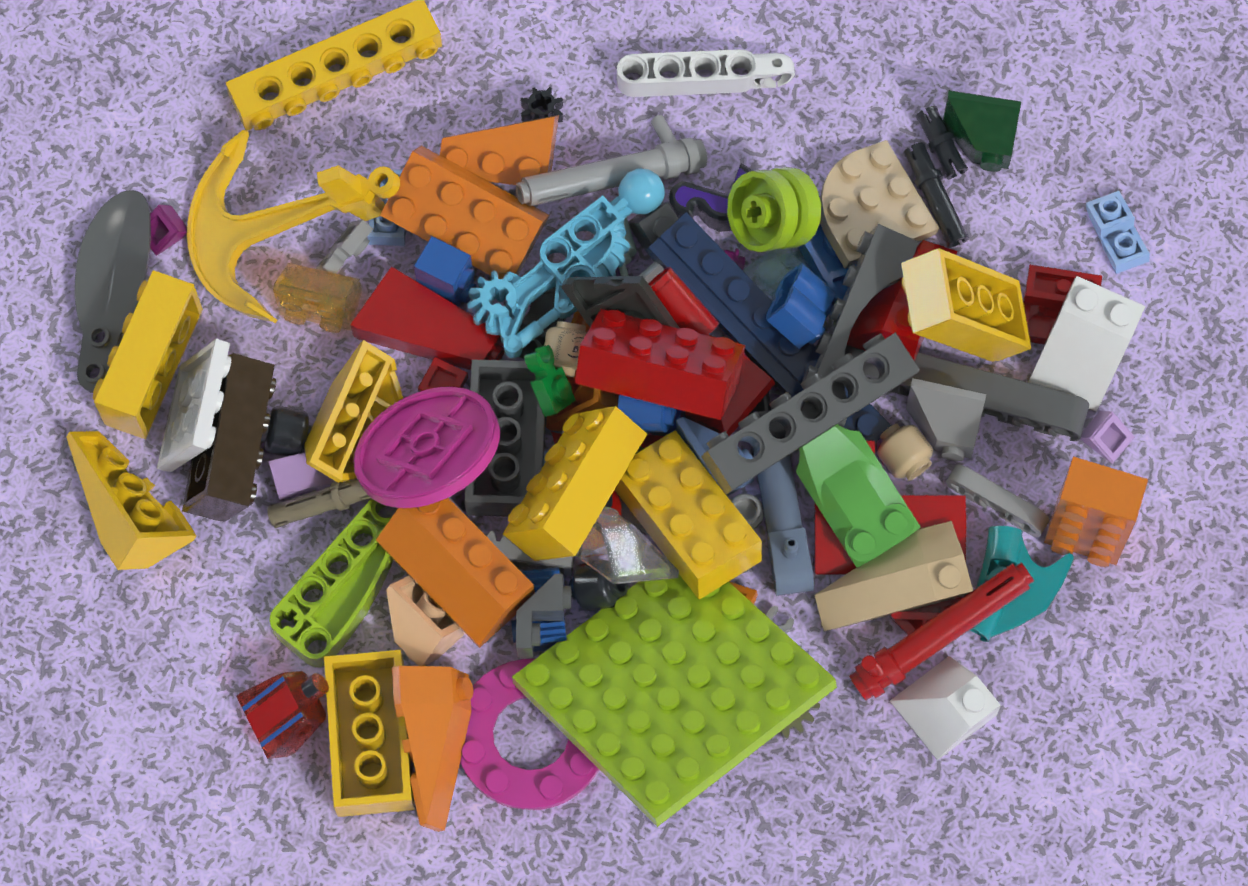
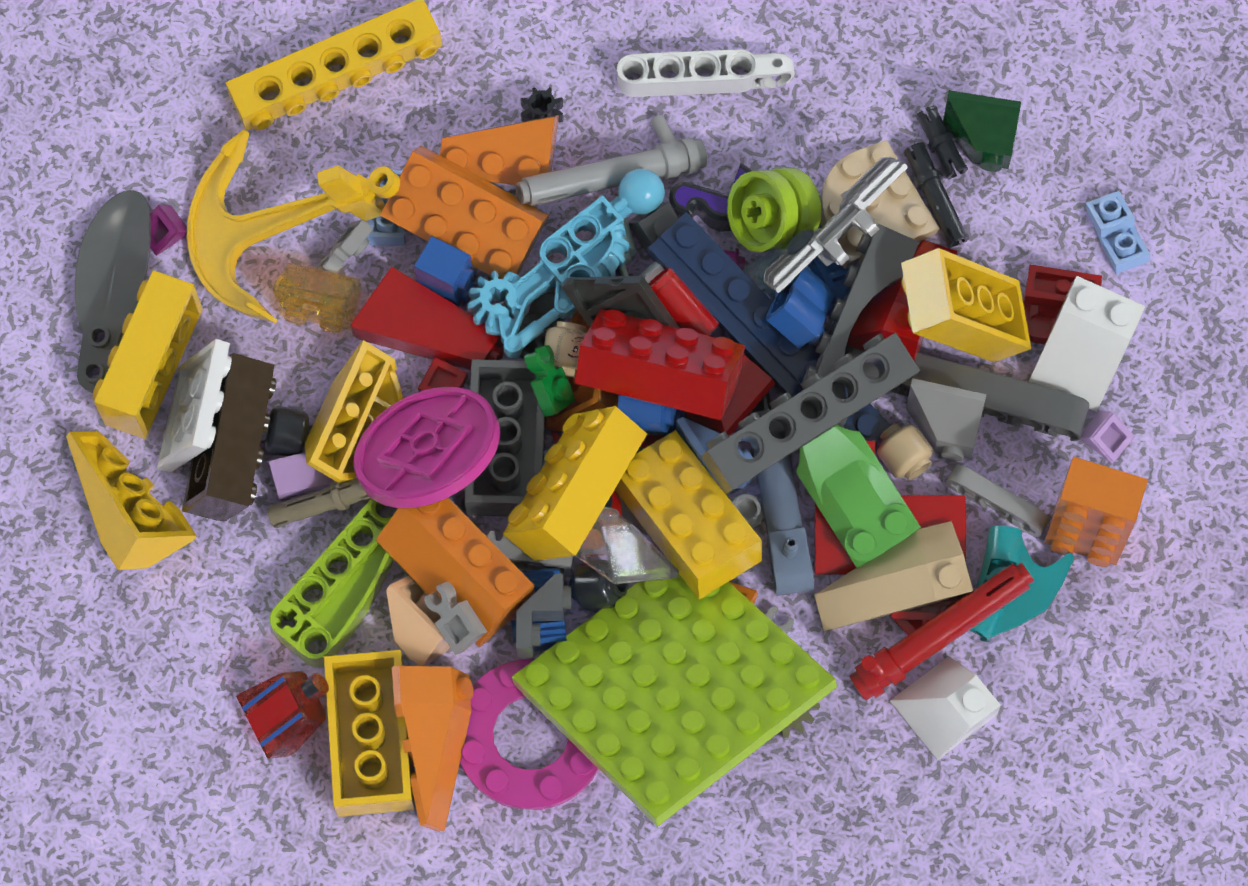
none -> light grey plate [424,581,488,655]
none -> light grey piece [763,157,908,293]

